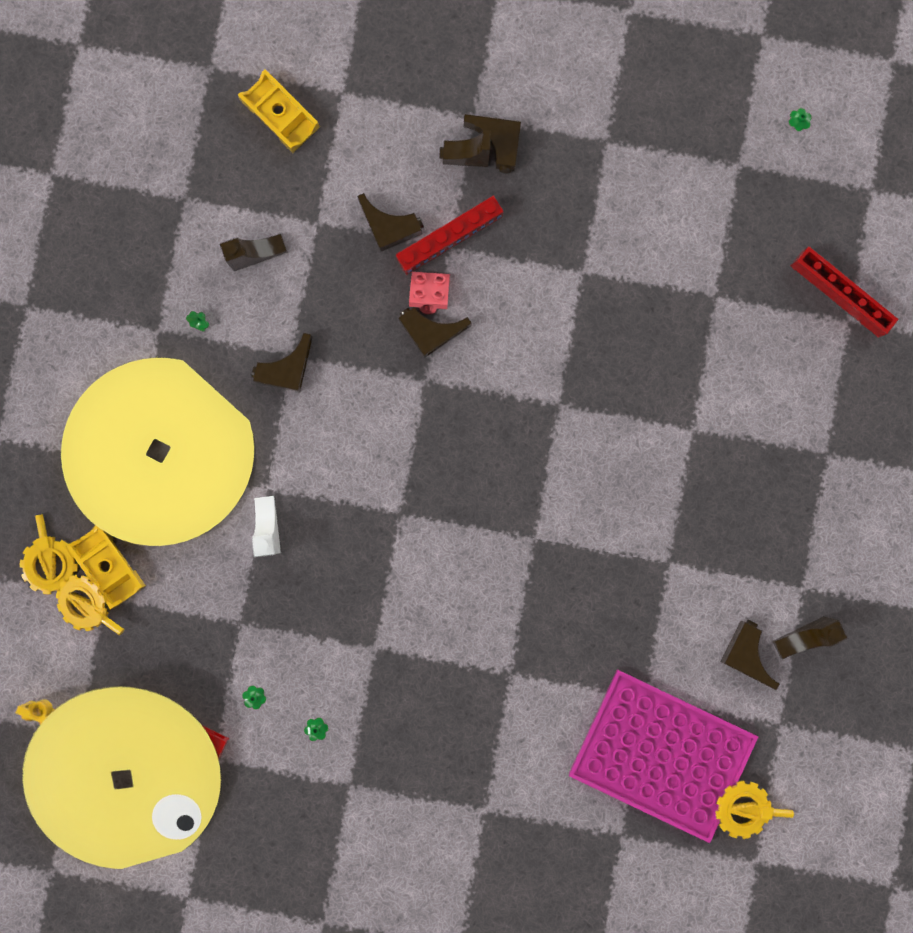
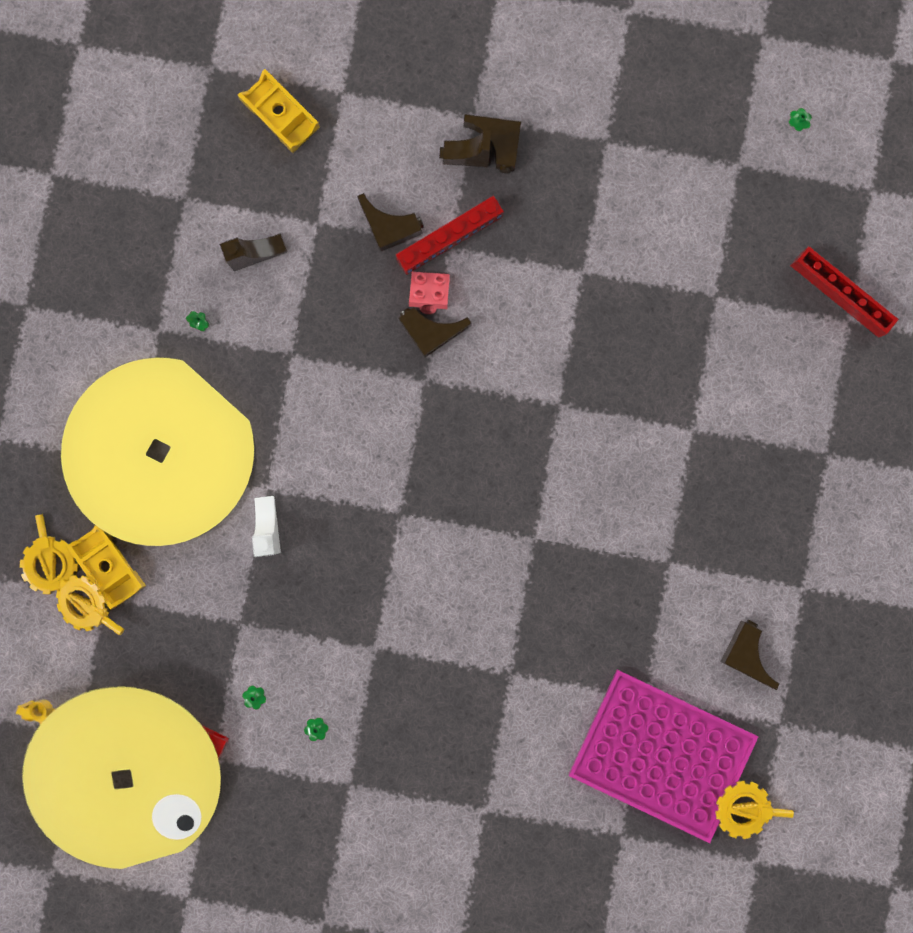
dark brown arch [251,333,313,392] -> none
dark brown arch [773,616,847,659] -> none

